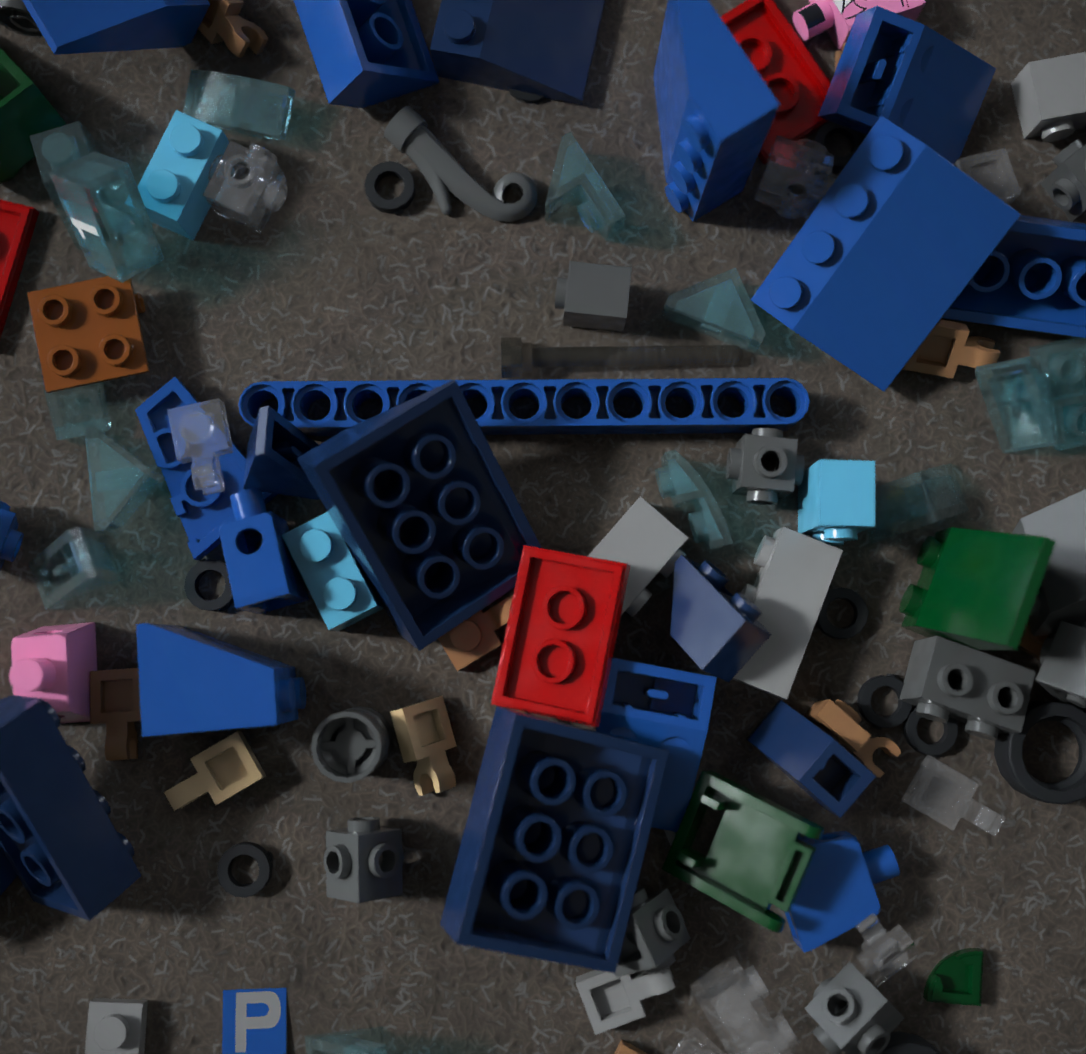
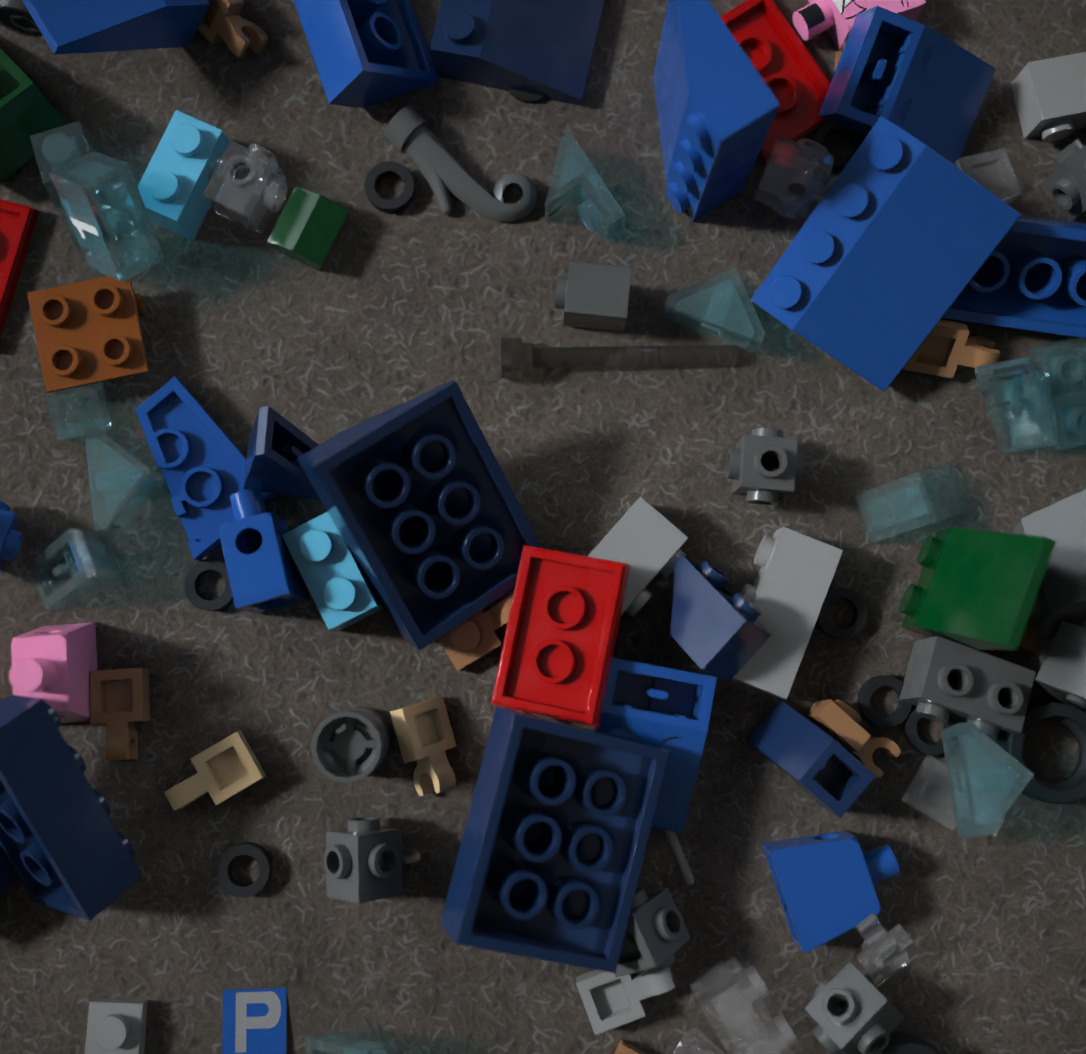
blue slope [136,623,306,737] -> none
clear plate [167,398,234,496] -> none
clear light blue slope [183,69,295,140] -> none
blue beam [238,378,810,436] -> none
clear light blue slope [655,450,733,552] -> none
dark green container [662,770,824,933] -> none
medium azure brick [798,459,875,546] -> none
dark green tile [923,948,984,1006] -> none
none -> dark green piece [267,186,349,270]
none -> clear light blue slope [941,722,1034,839]

